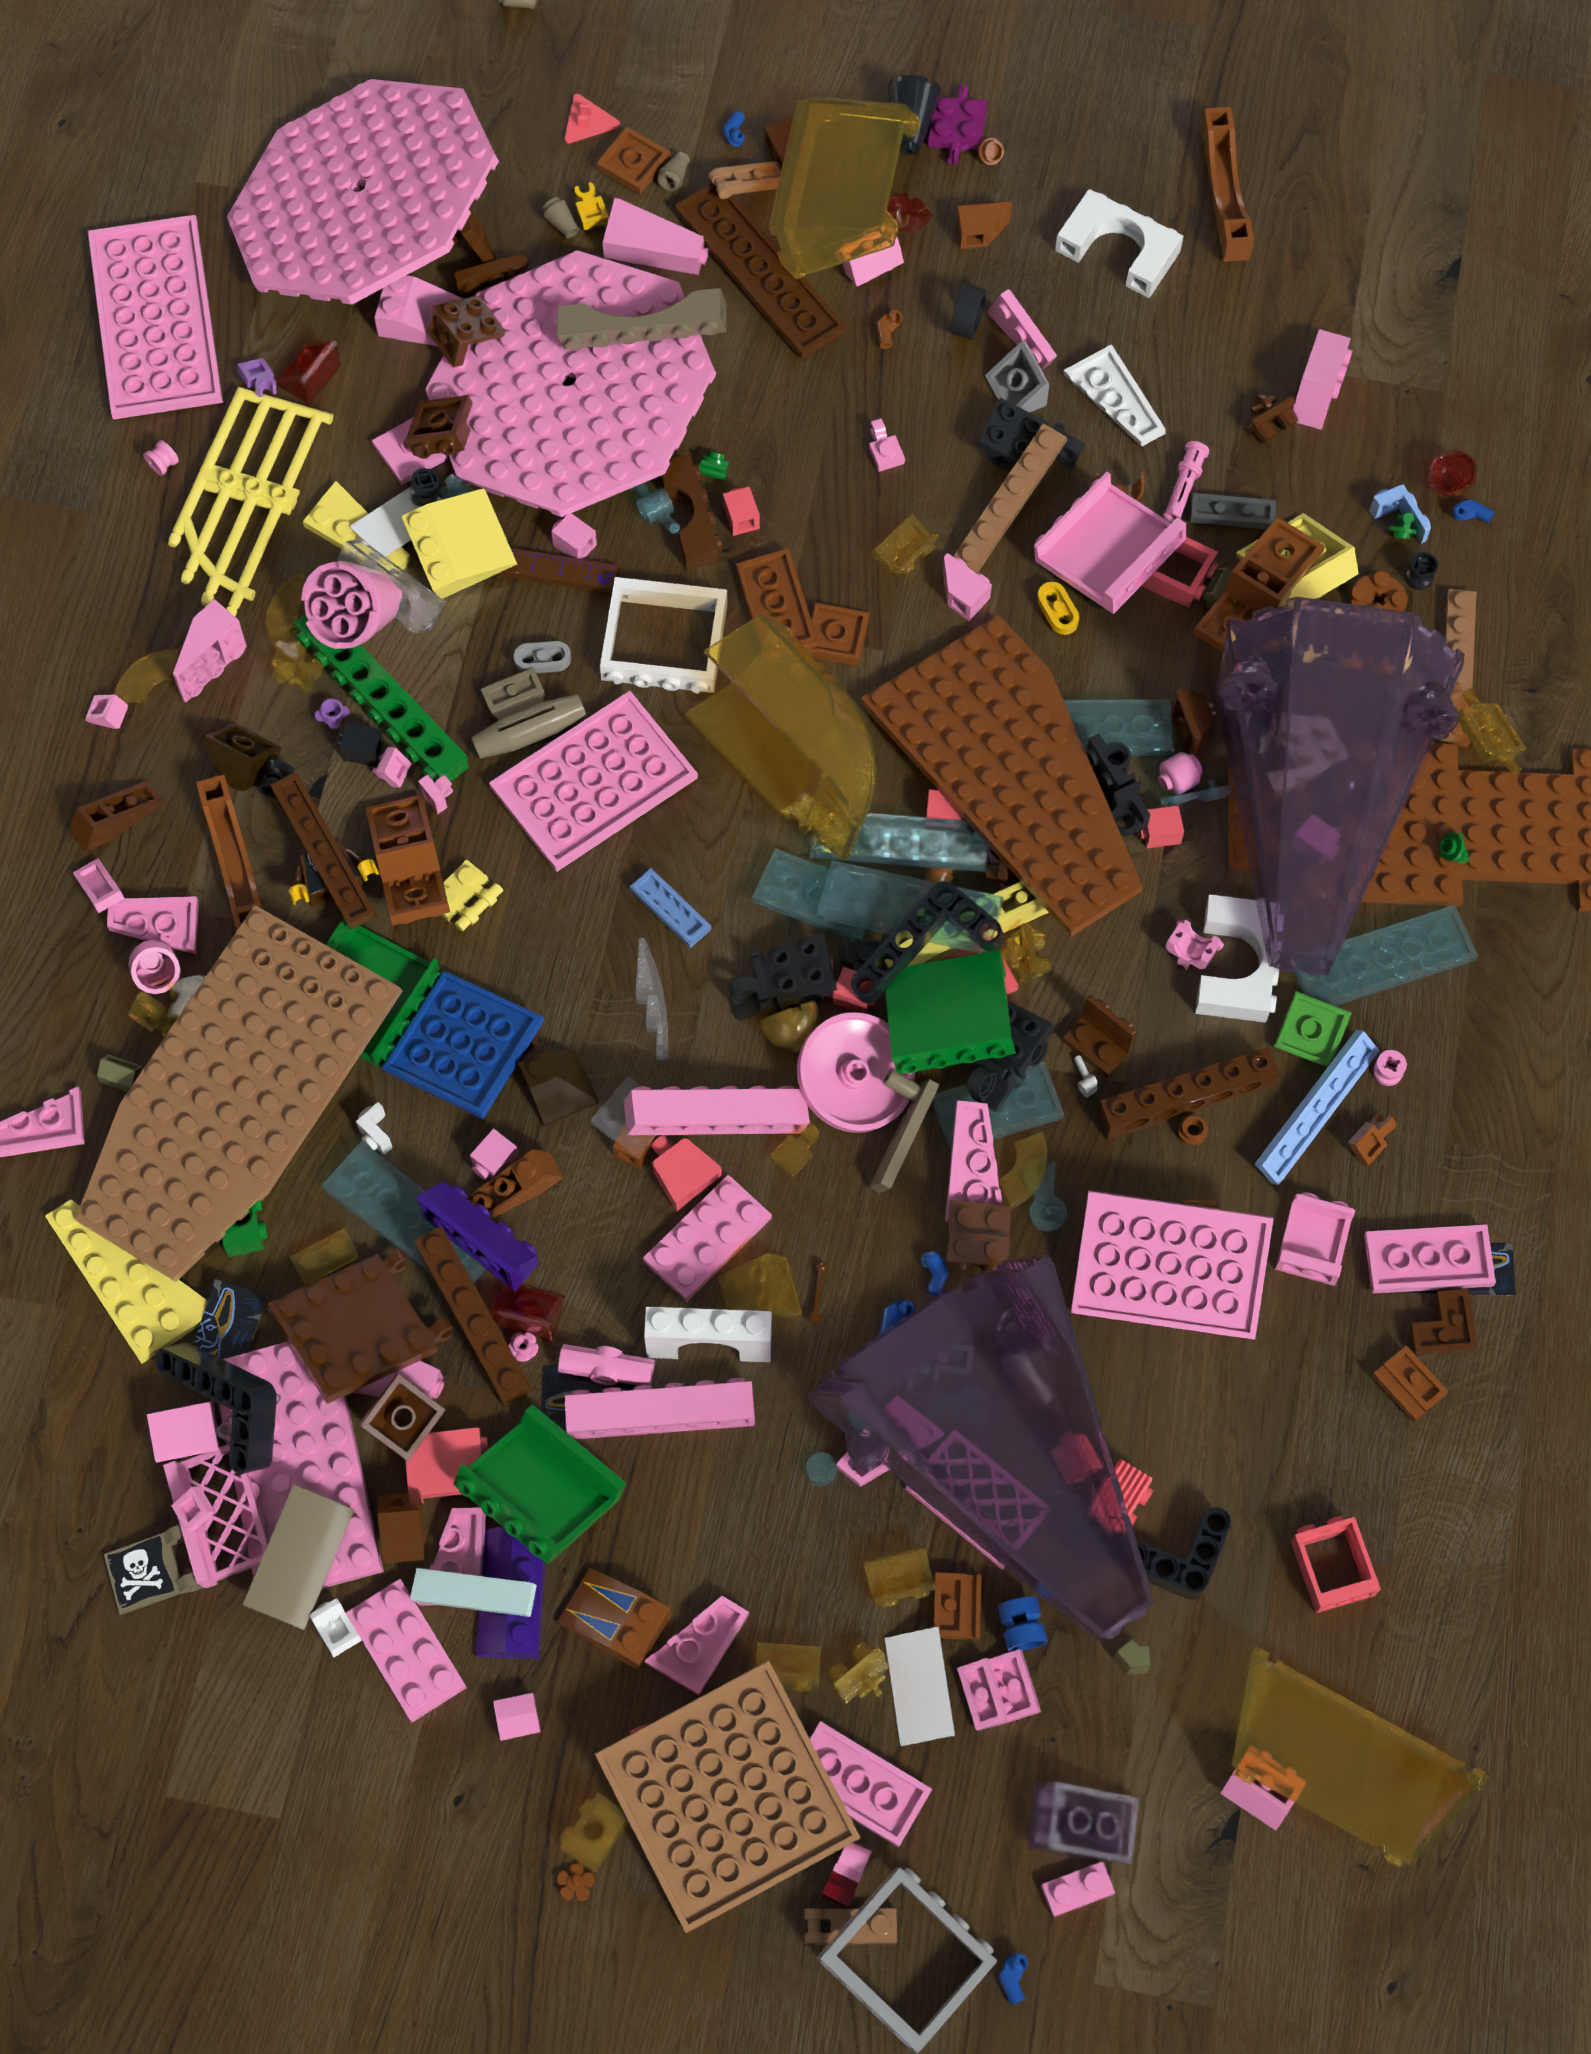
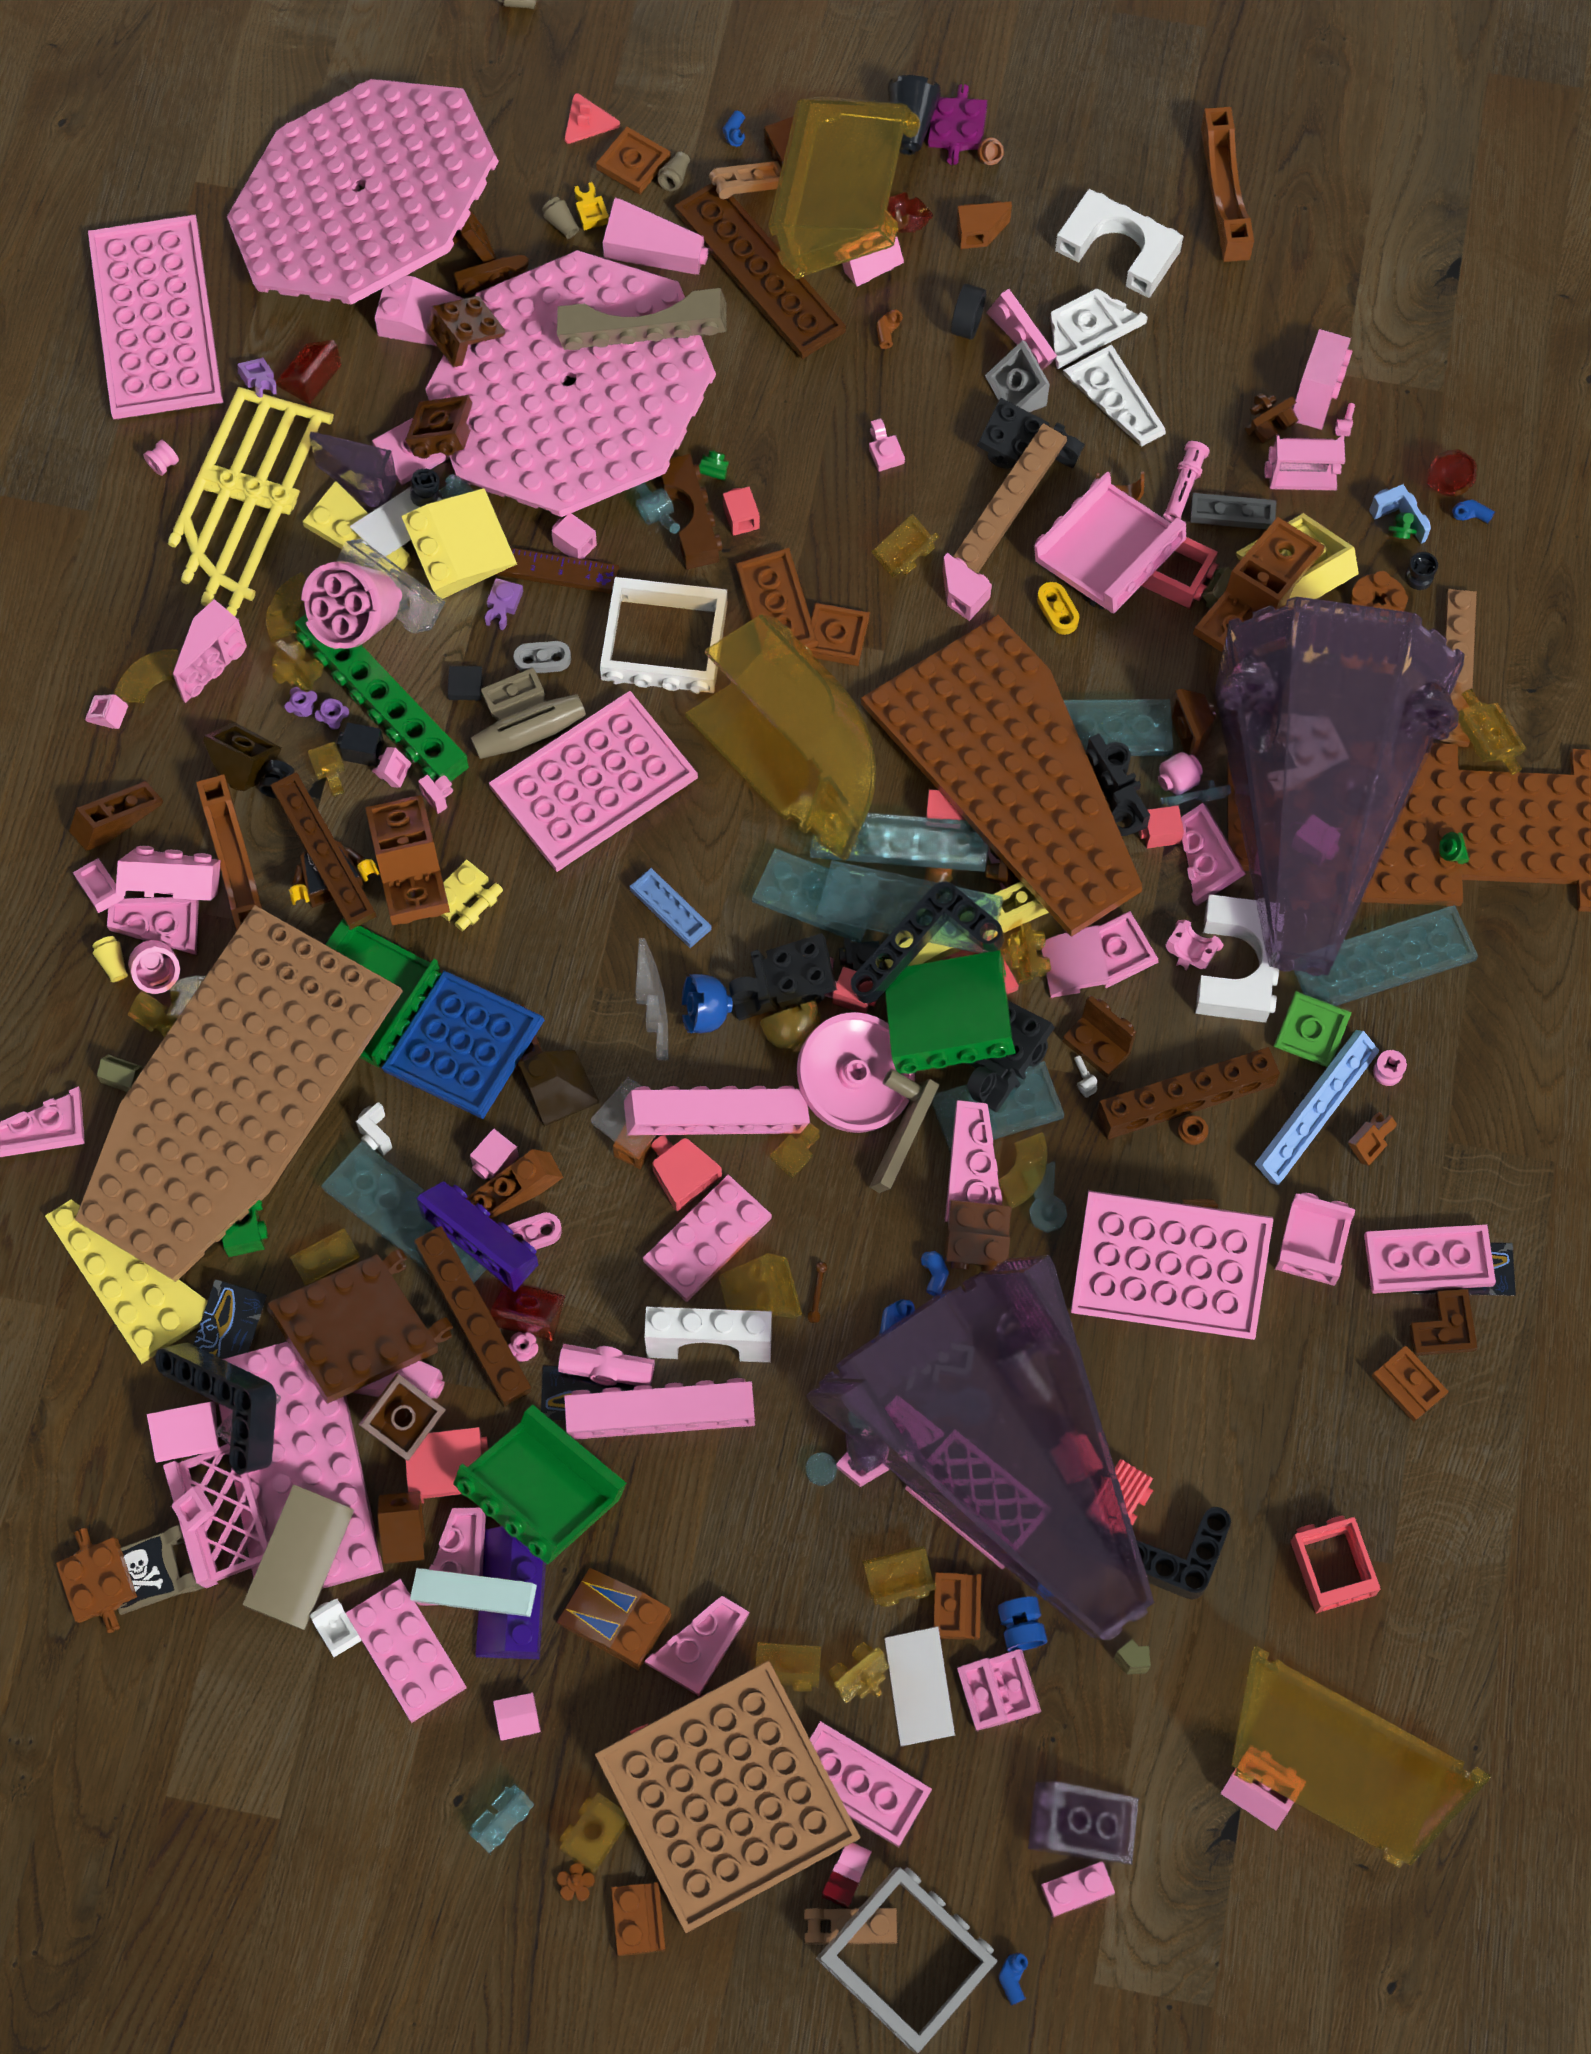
none -> dark orange plate [56,1528,137,1633]
none -> light yellow cone [92,936,128,982]
none -> bright pink wedge [116,846,221,900]
none -> medium lavender plate [285,687,317,717]
none -> clear yellow plate [308,741,345,796]
none -> clear purple slope [309,432,397,507]
none -> black piece [448,666,482,700]
none -> clear light blue hinge [468,1785,534,1853]
none -> medium lavender plate [485,578,523,630]
none -> bright pink plate [508,1213,562,1250]
none -> dark orange plate [611,1882,666,1956]
none -> blue cylinder [682,974,733,1033]
none -> bright pink slope [1040,926,1109,998]
none -> white wing [1050,289,1147,369]
none -> bright pink plate [1099,911,1158,988]
none -> bright pink wing [1181,803,1246,906]
none -> bright pink window [1265,434,1345,490]
none -> bright pink hand [1335,403,1355,436]

